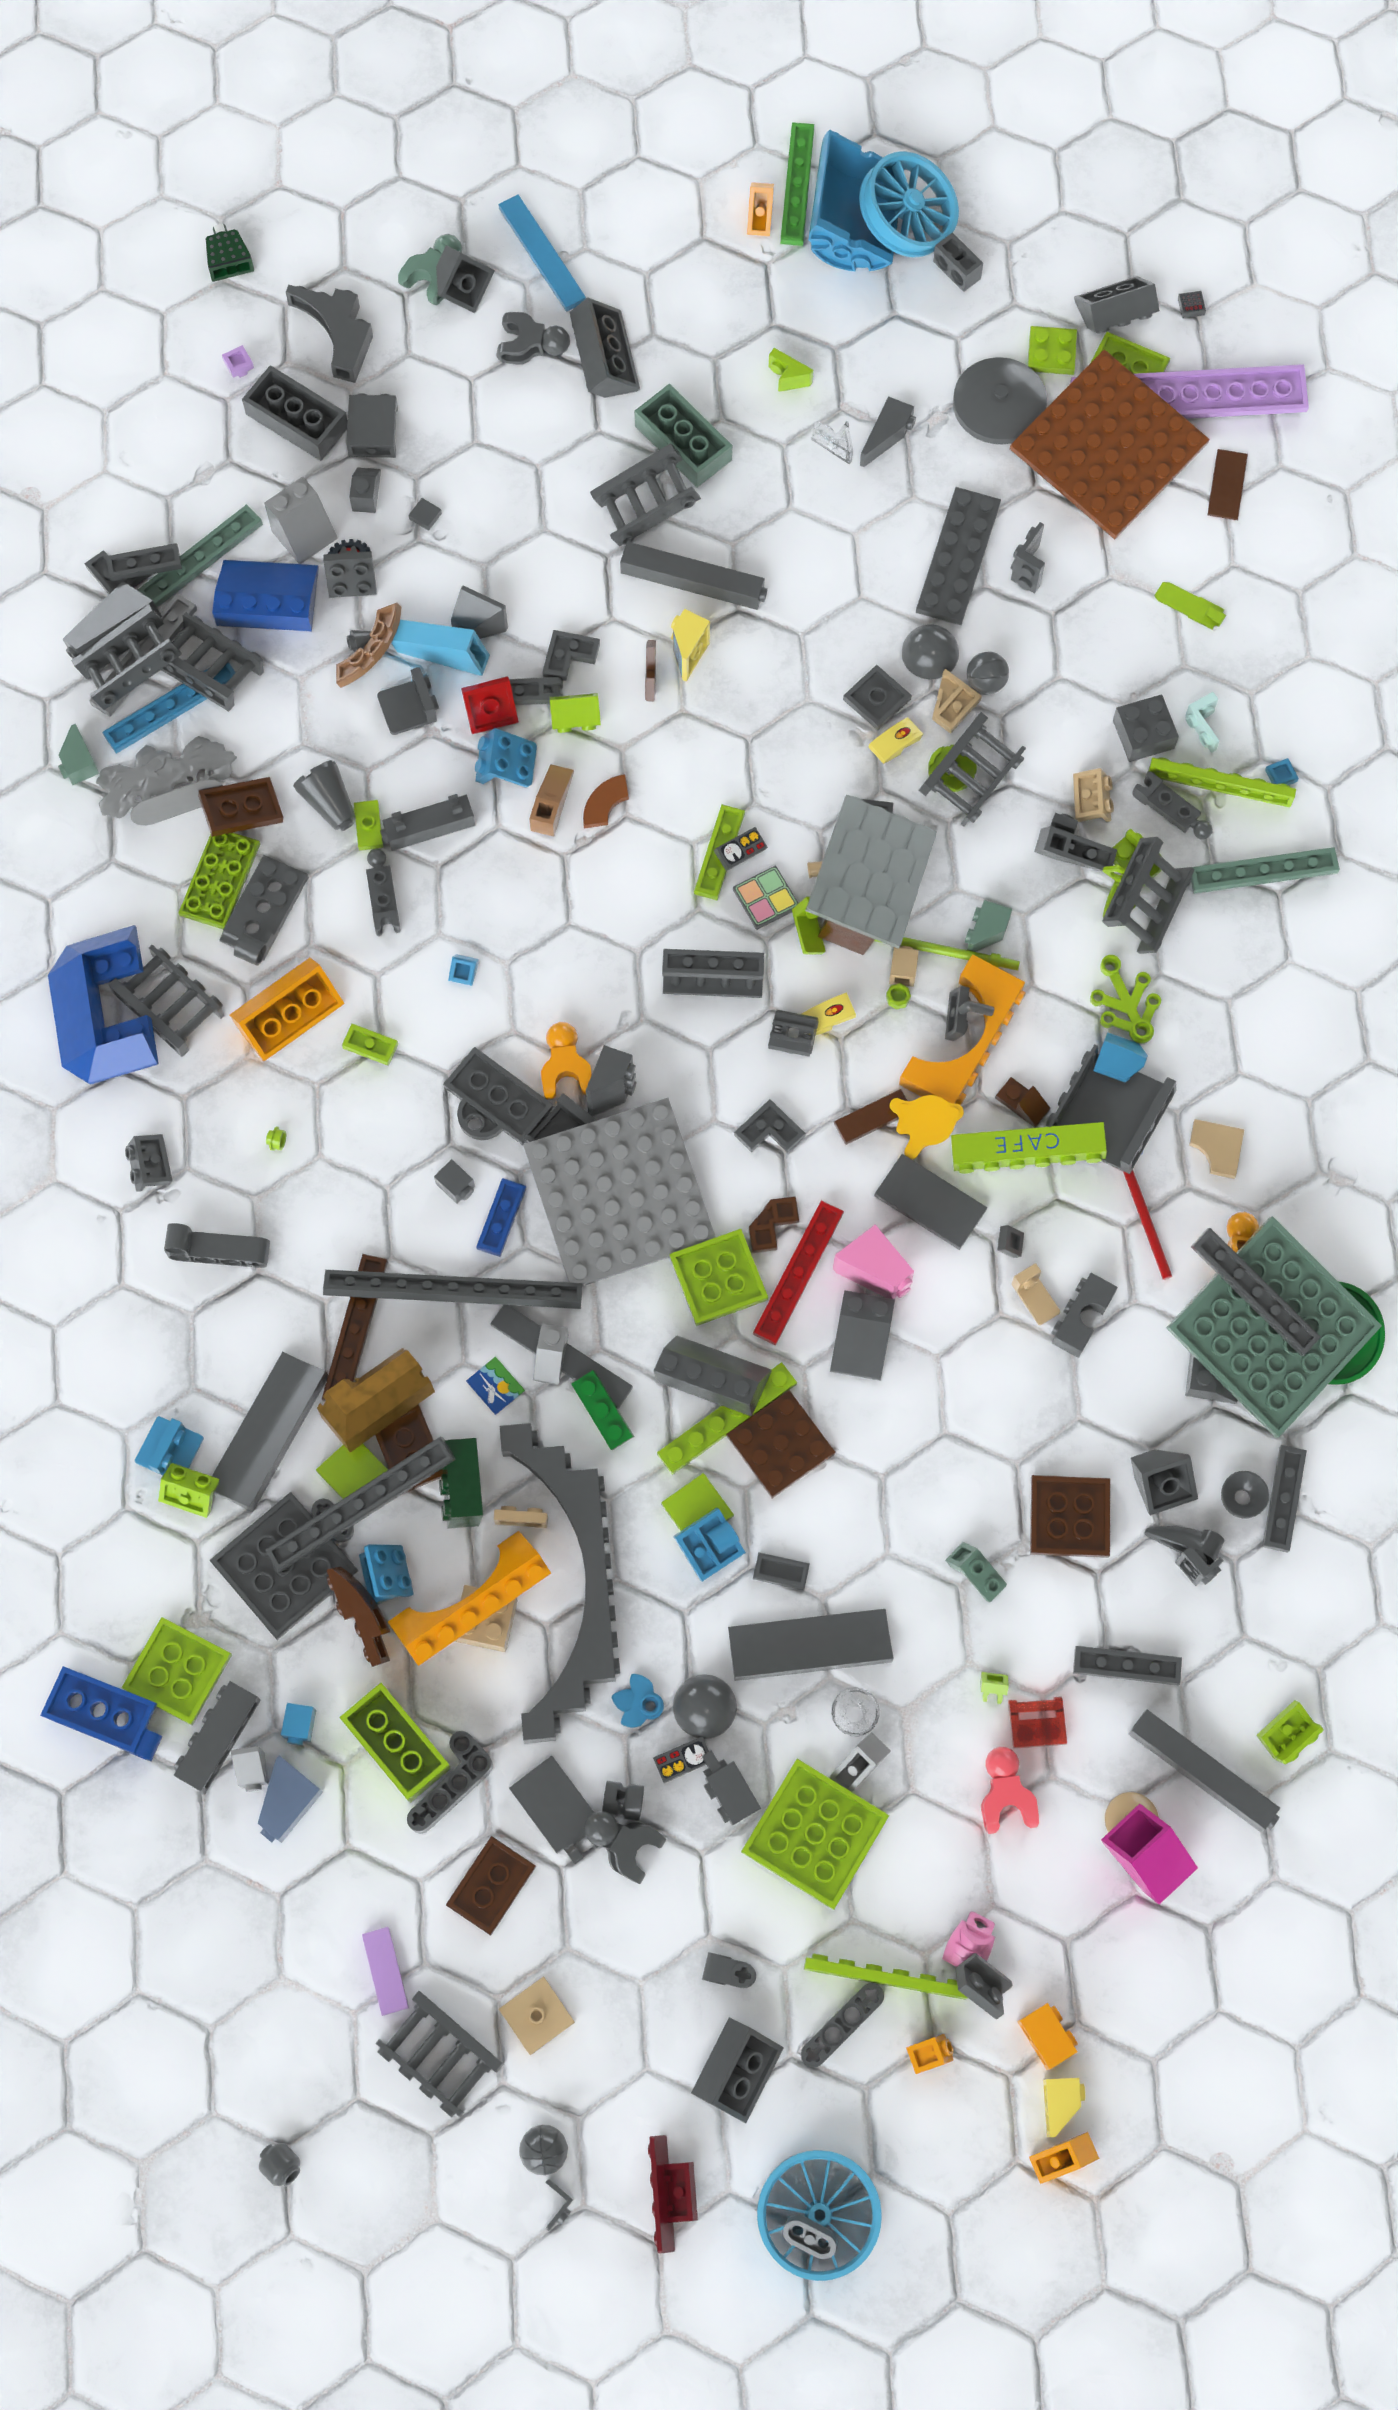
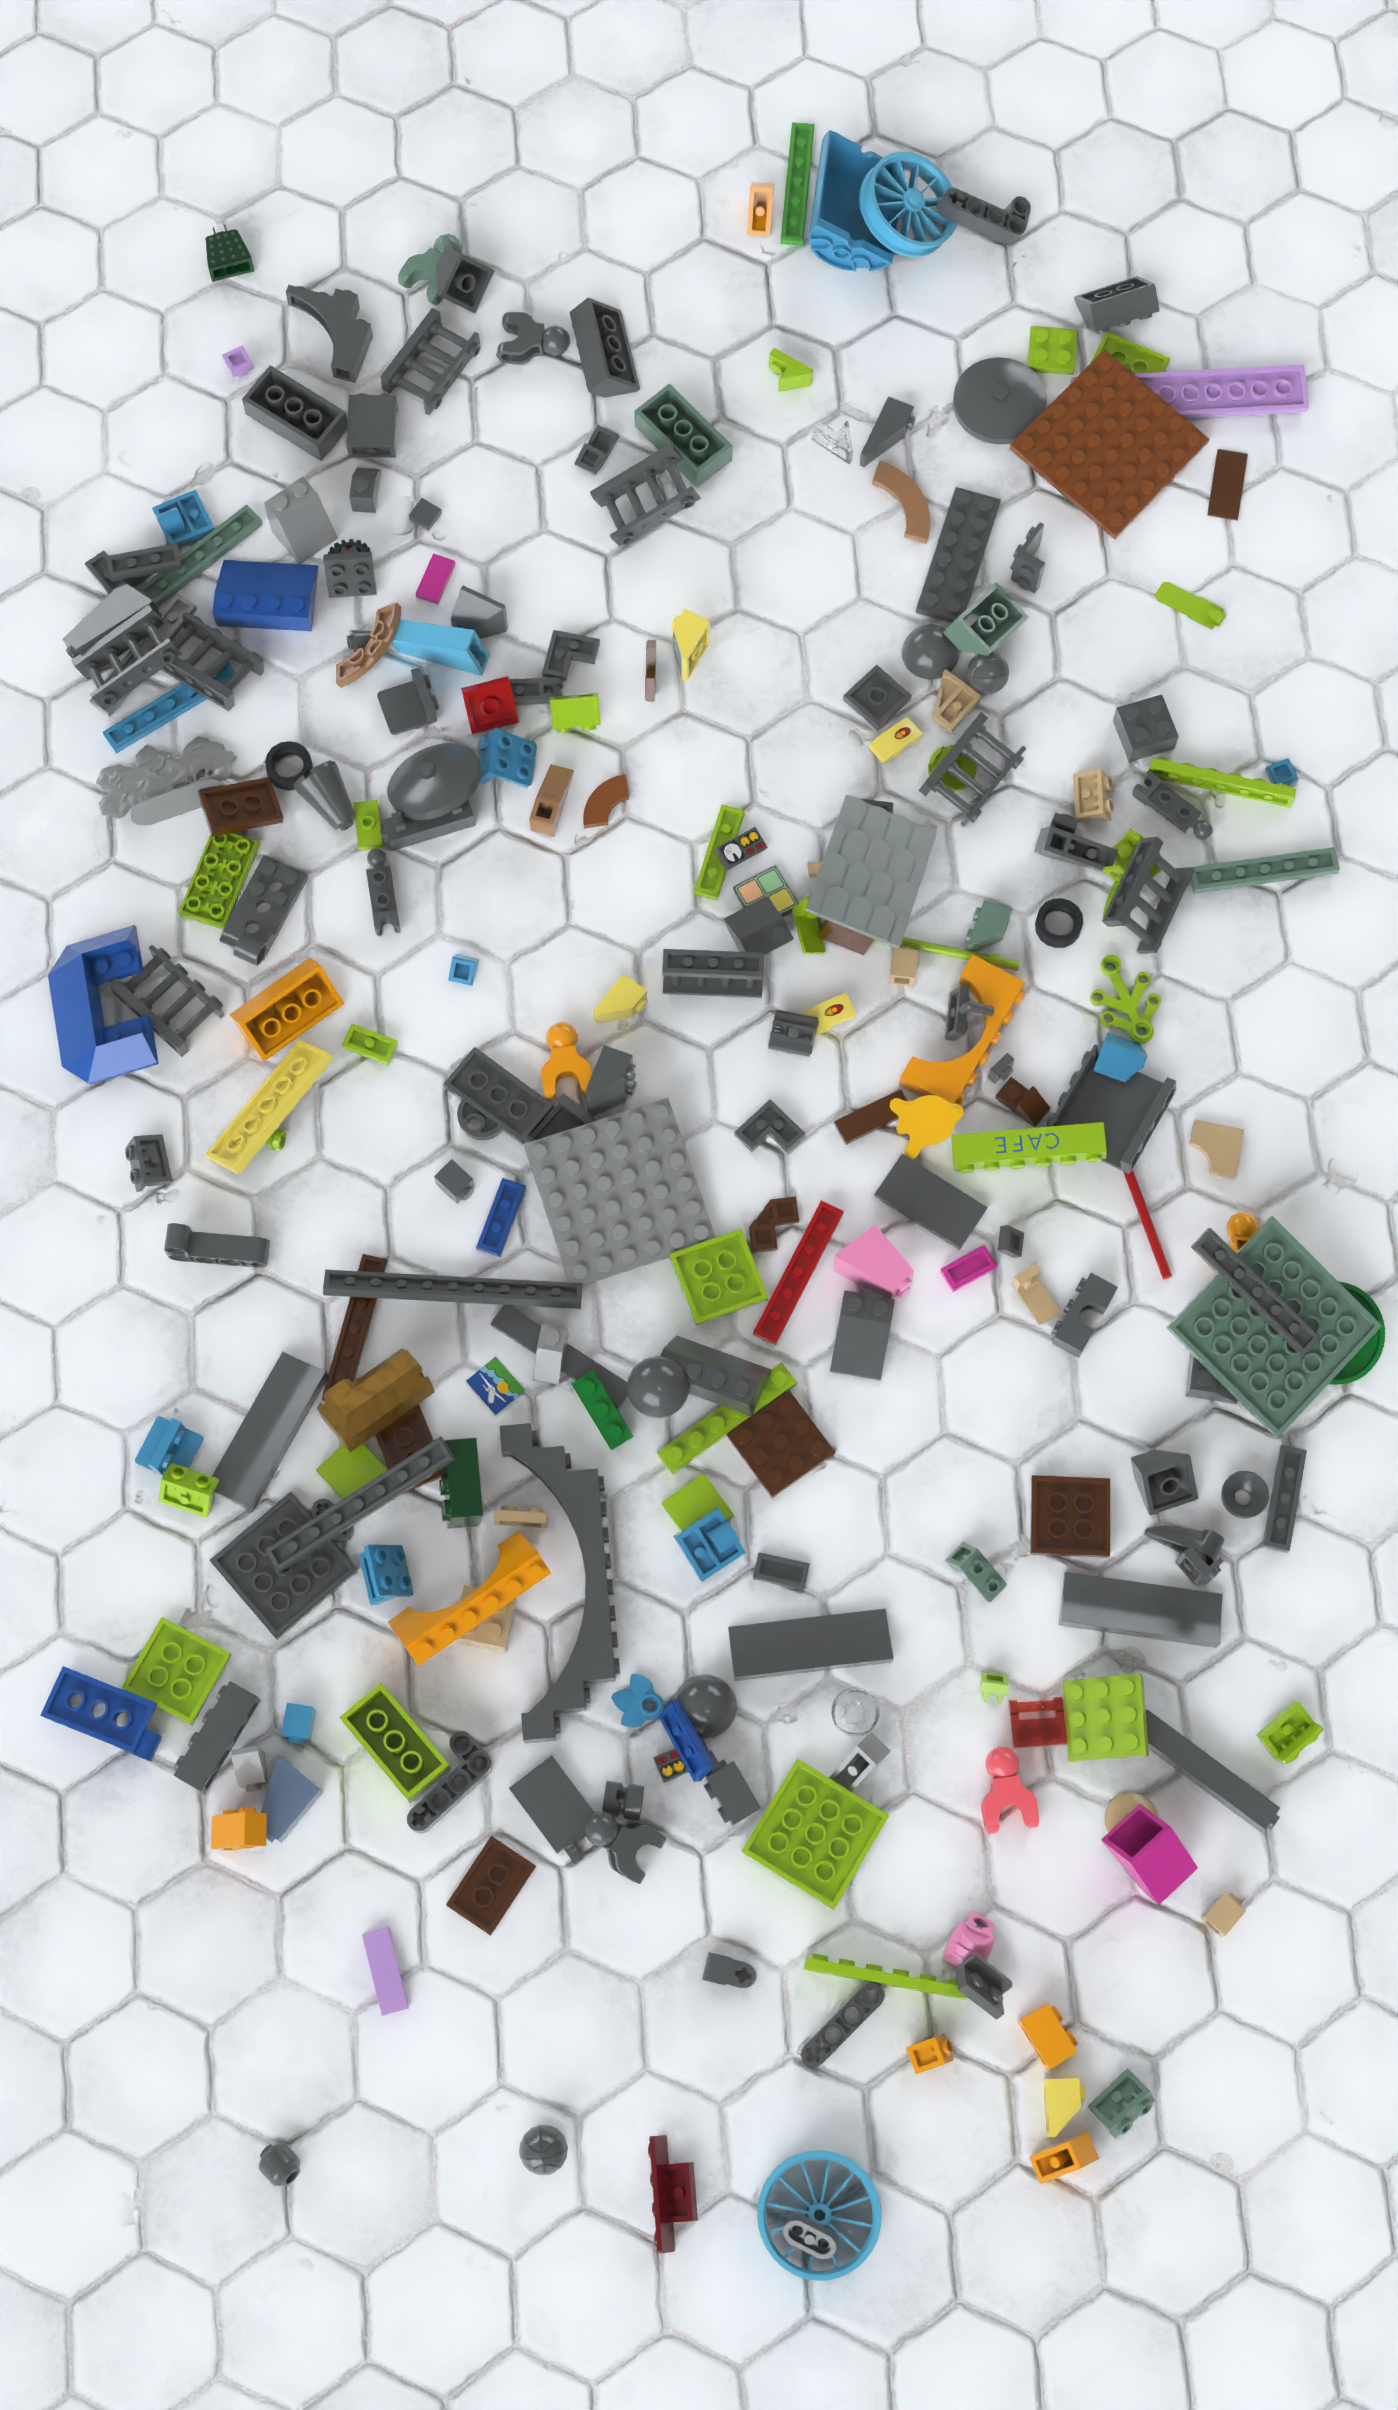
sand green slope [58,723,99,786] -> none
reddish brown slope [327,1566,390,1667] -> none
dark grey fence [375,1991,504,2117] -> none
dark azure tile [498,194,586,312] -> none
tan plate [499,1976,575,2055] -> none
dark grey bracket [545,2179,573,2231] -> none
dark grey brick [620,541,768,610] -> none
dark grey slope [691,2017,784,2123] -> none
lime tile [886,983,911,1010] -> none
dark grey brick [933,232,983,292] -> none
dark grey plate [1073,1646,1182,1685] -> none
dark grey tile [1178,291,1206,318] -> none
light aqua bracket [1185,692,1219,753] -> none
none -> dark azure plate [152,489,215,547]
none -> light yellow plate [205,1039,334,1175]
none -> light orange brick [211,1807,267,1851]
none -> black tyre [265,741,313,791]
none -> dark grey fence [380,308,481,415]
none -> dark grey dish [387,743,482,820]
none -> dark pink tile [415,553,456,605]
none -> dark grey slope [574,425,619,475]
none -> light yellow slope [593,974,648,1023]
none -> dark grey piece [627,1356,689,1418]
none -> blue tile [659,1700,715,1782]
none -> dark grey slope [723,896,794,955]
none -> medium nougat tile [872,461,930,544]
none -> dark grey beam [936,188,1031,246]
none -> dark pink tile [940,1245,997,1292]
none -> sand green slope [943,582,1029,656]
none -> dark grey plate [988,1053,1015,1084]
none -> black tyre [1035,898,1083,948]
none -> dark grey arch [1058,1572,1223,1648]
none -> lime plate [1063,1673,1149,1762]
none -> sand green bracket [1088,2068,1155,2138]
none -> tan brick [1200,1893,1246,1937]

